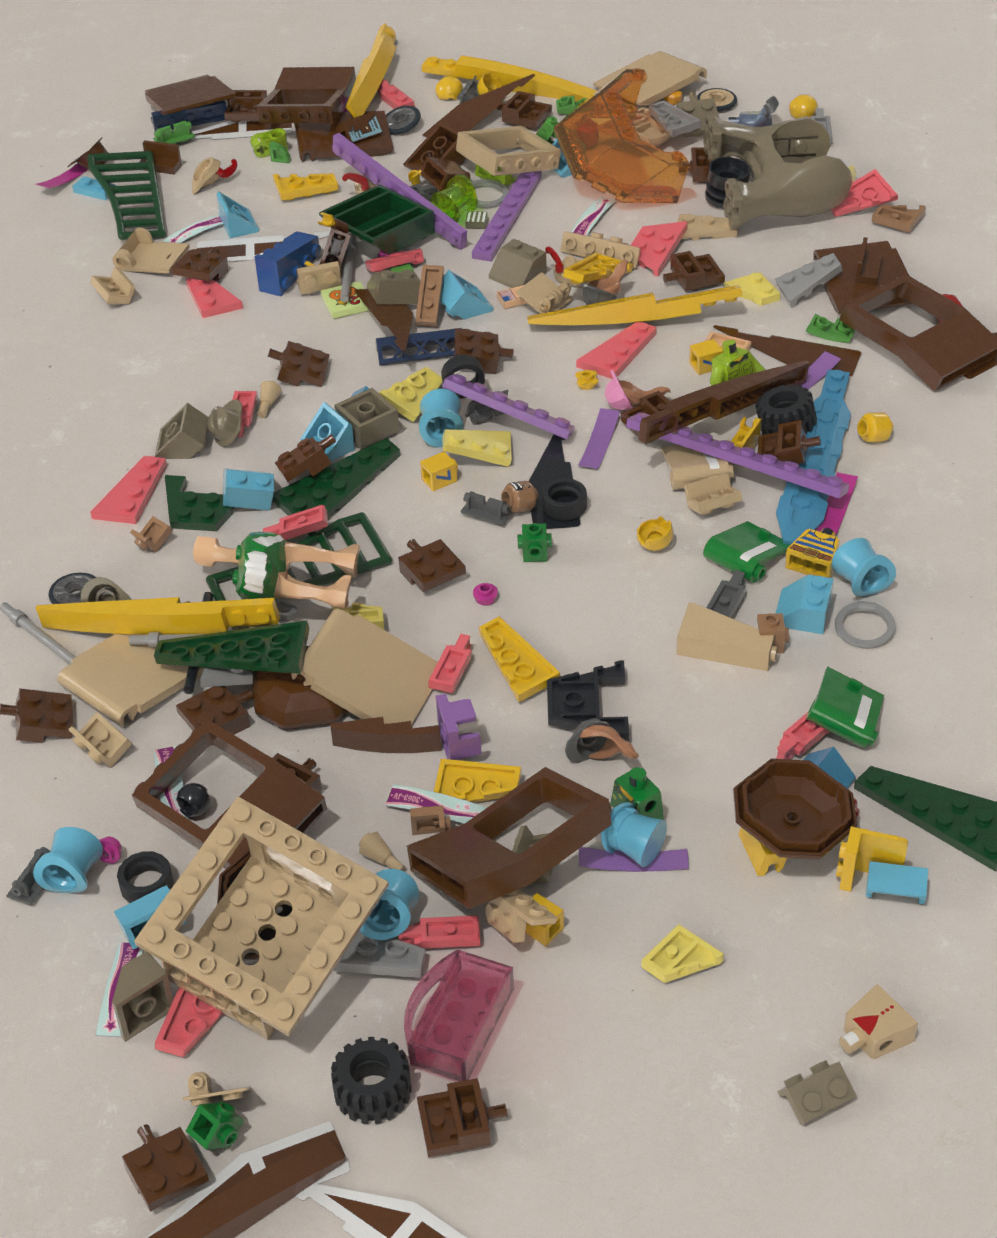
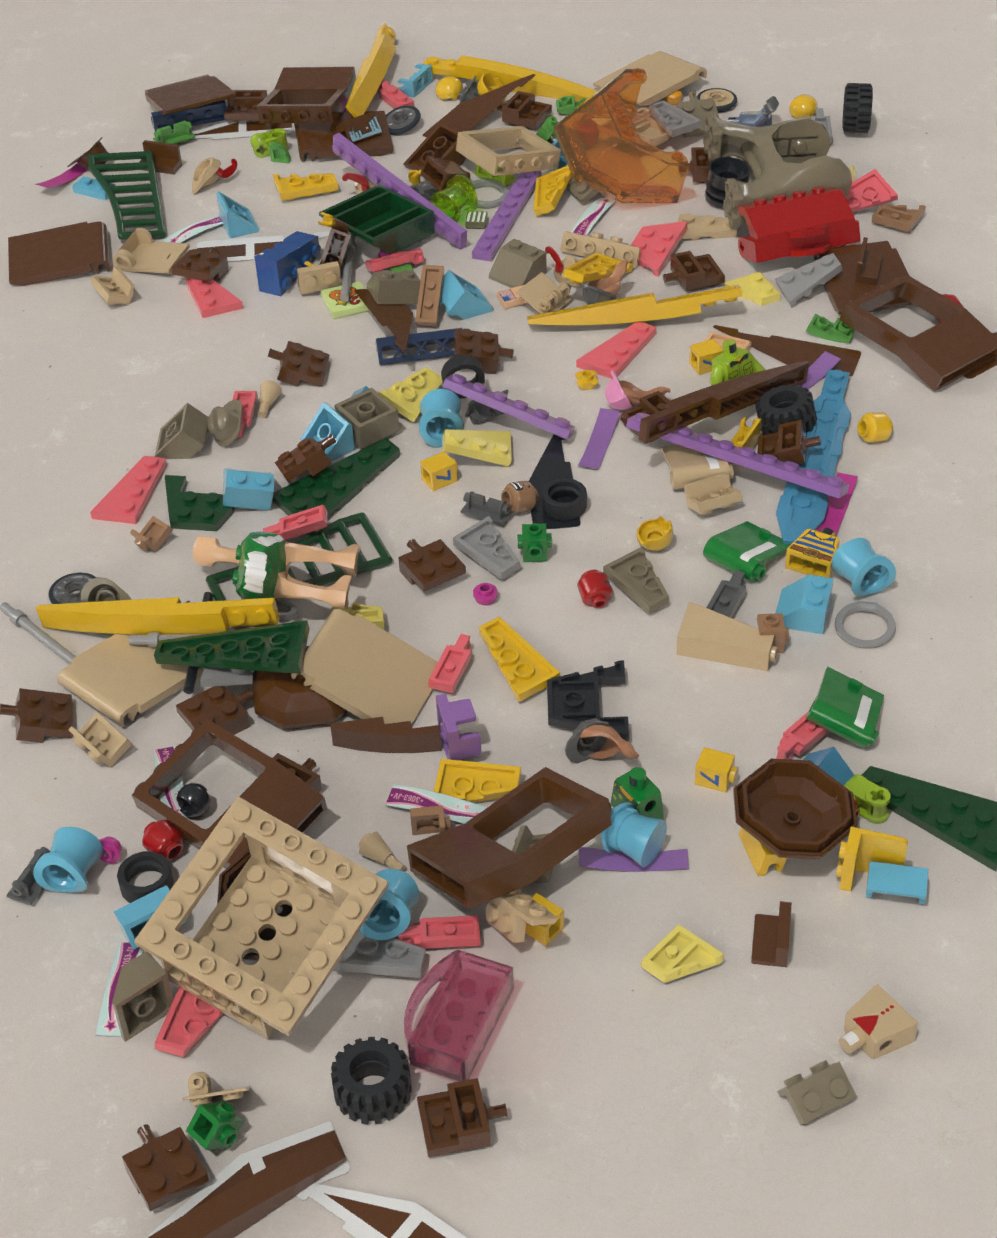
none -> reddish brown piece [8,221,110,286]
none -> red head [142,820,184,861]
none -> medium azure hinge [397,64,433,98]
none -> light grey wing [453,516,520,580]
none -> yellow wing [533,164,575,216]
none -> dark tan bracket [566,167,607,205]
none -> red head [577,569,613,608]
none -> dark tan wing [603,547,669,614]
none -> yellow brick [695,747,738,793]
none -> red piece [738,187,861,263]
none -> reddish brown panel [751,901,792,968]
none -> black tyre [842,83,873,133]
none -> lime piece [843,774,890,824]

